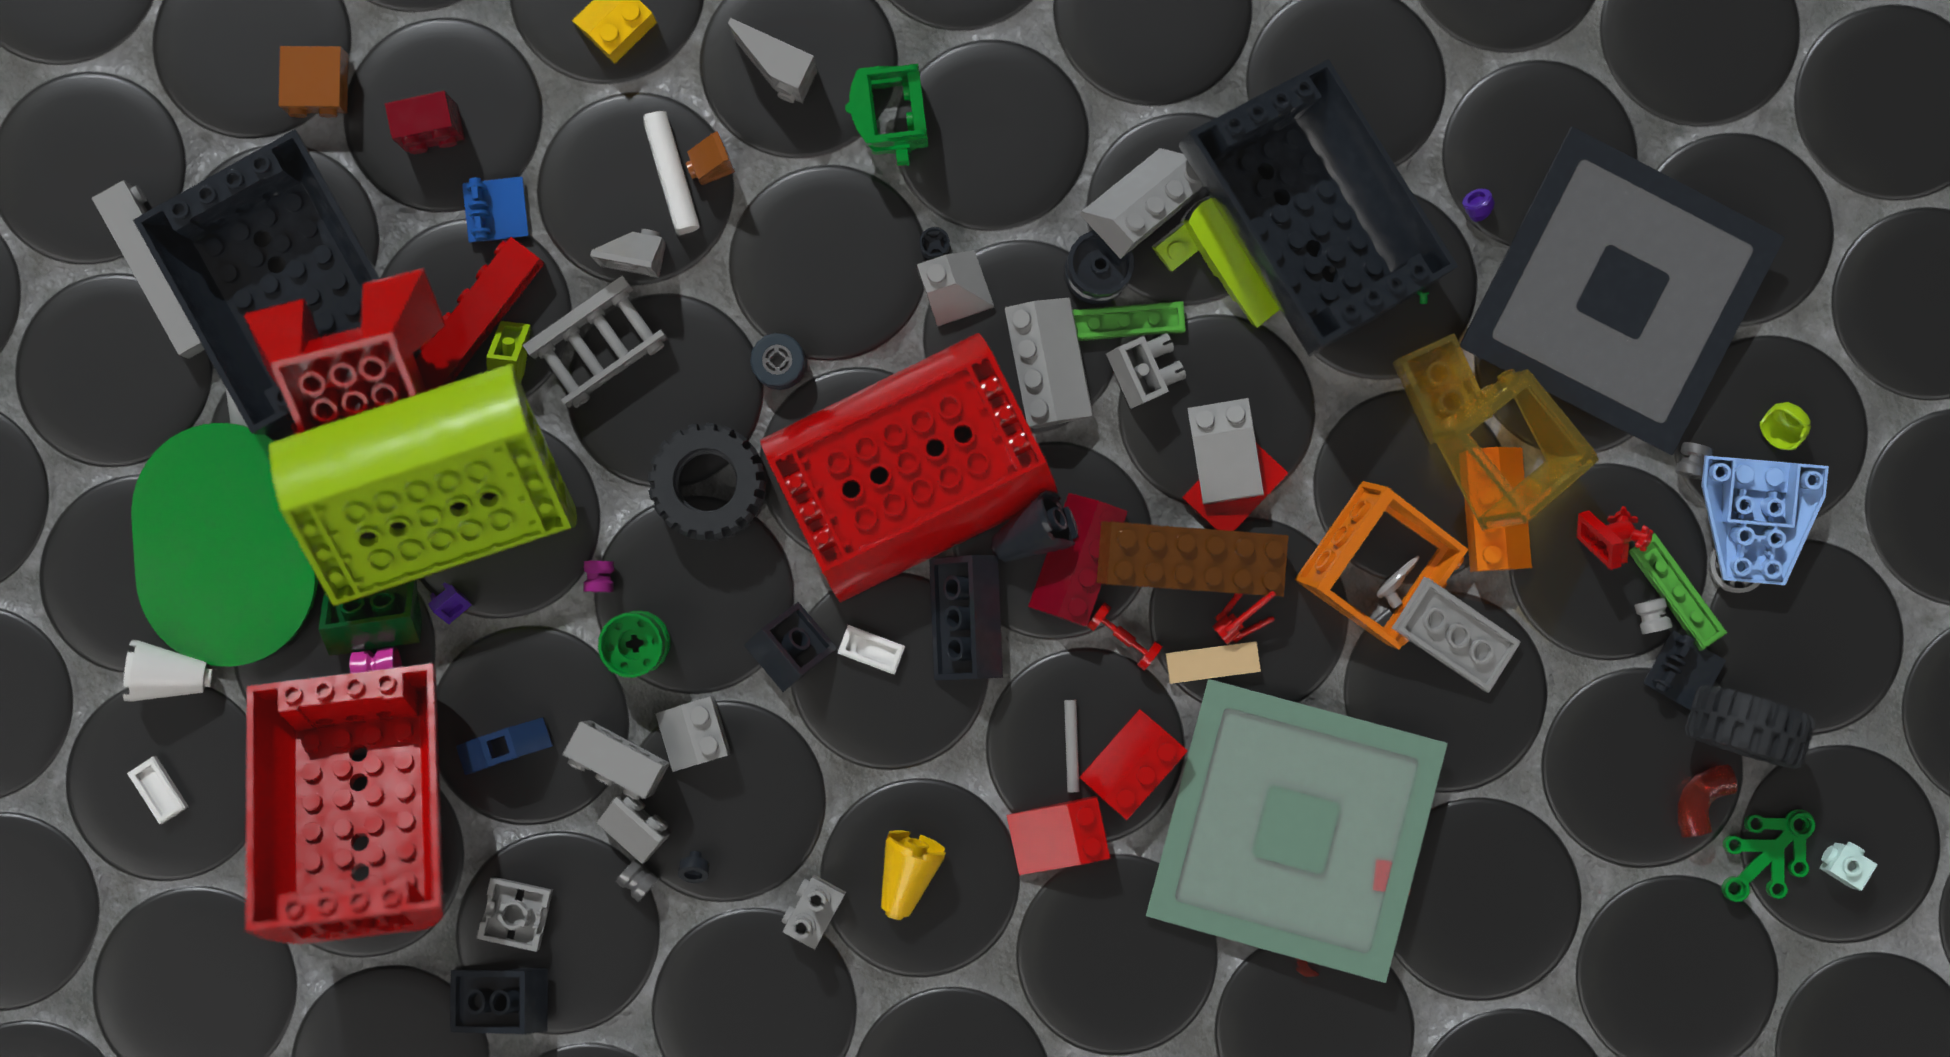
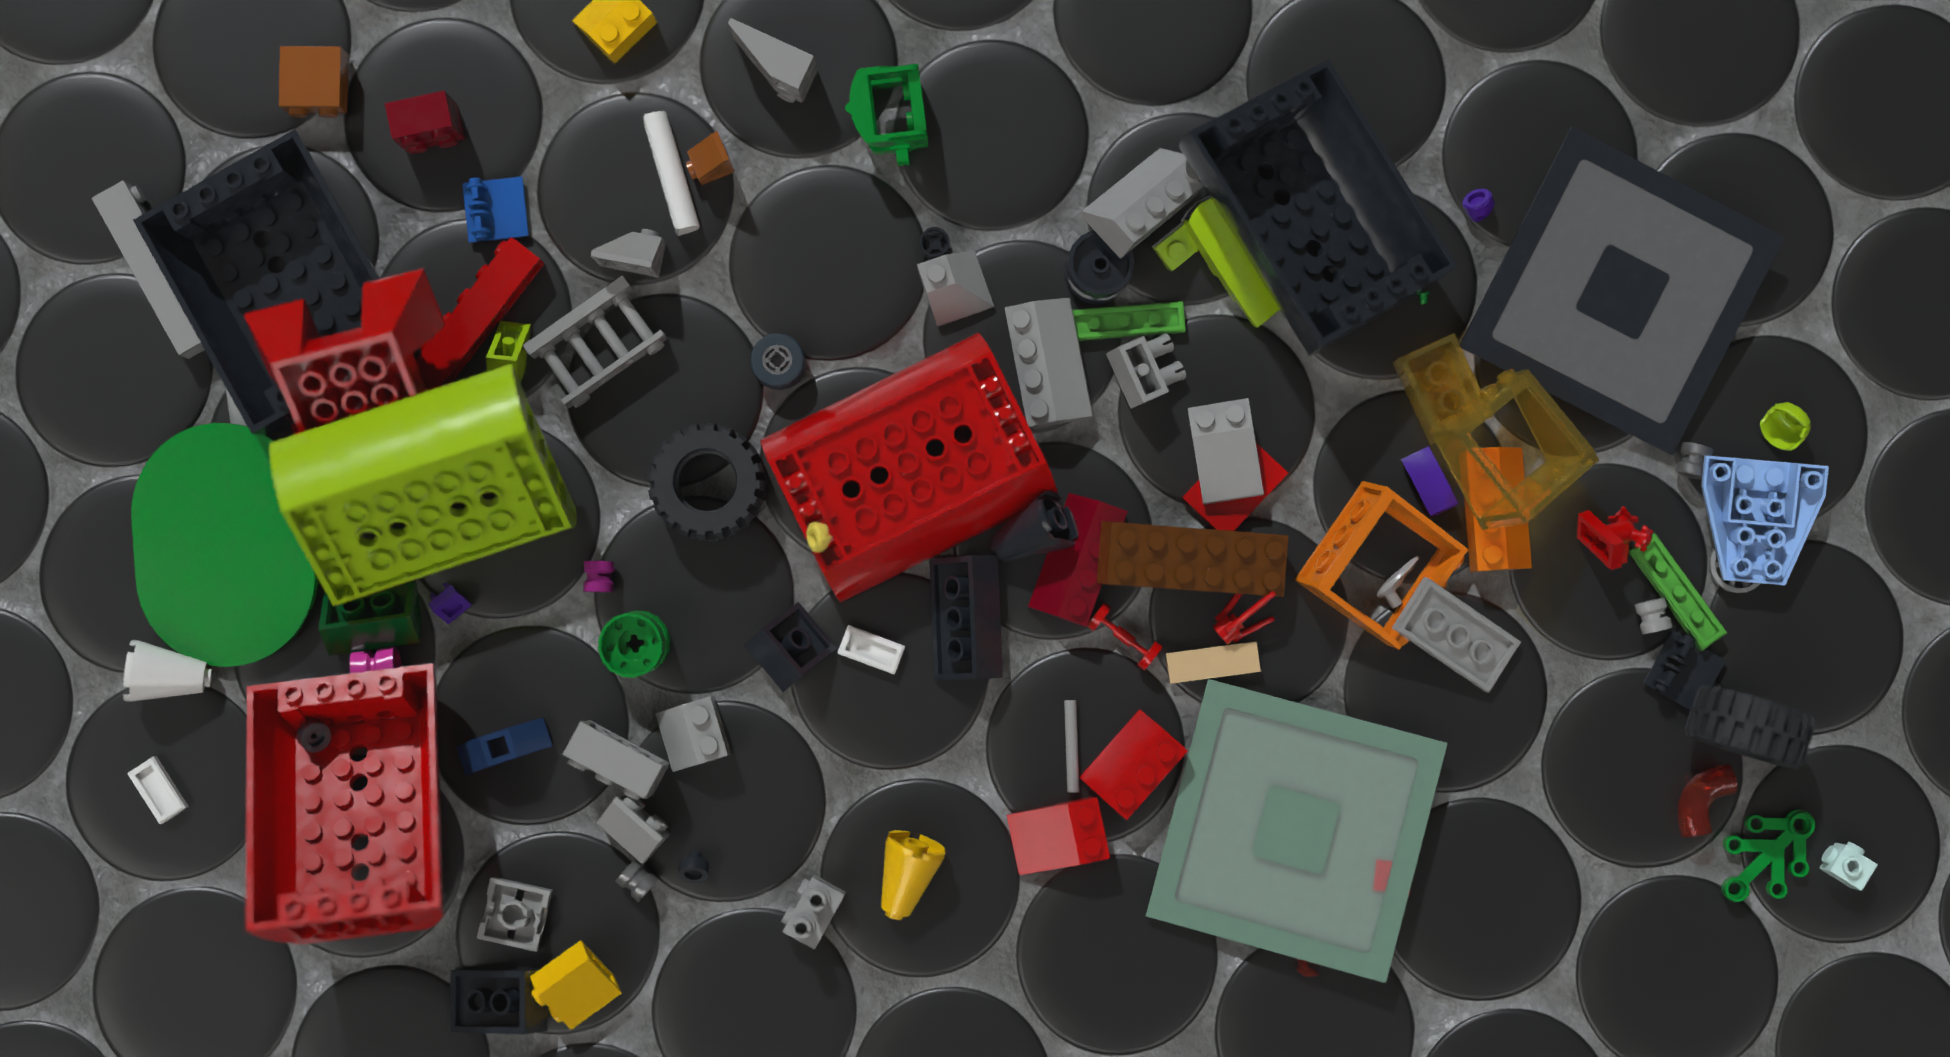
none -> black tile [297,719,331,753]
none -> yellow brick [530,940,622,1030]
none -> light yellow piece [807,522,832,553]
none -> dark purple slope [1402,446,1458,518]

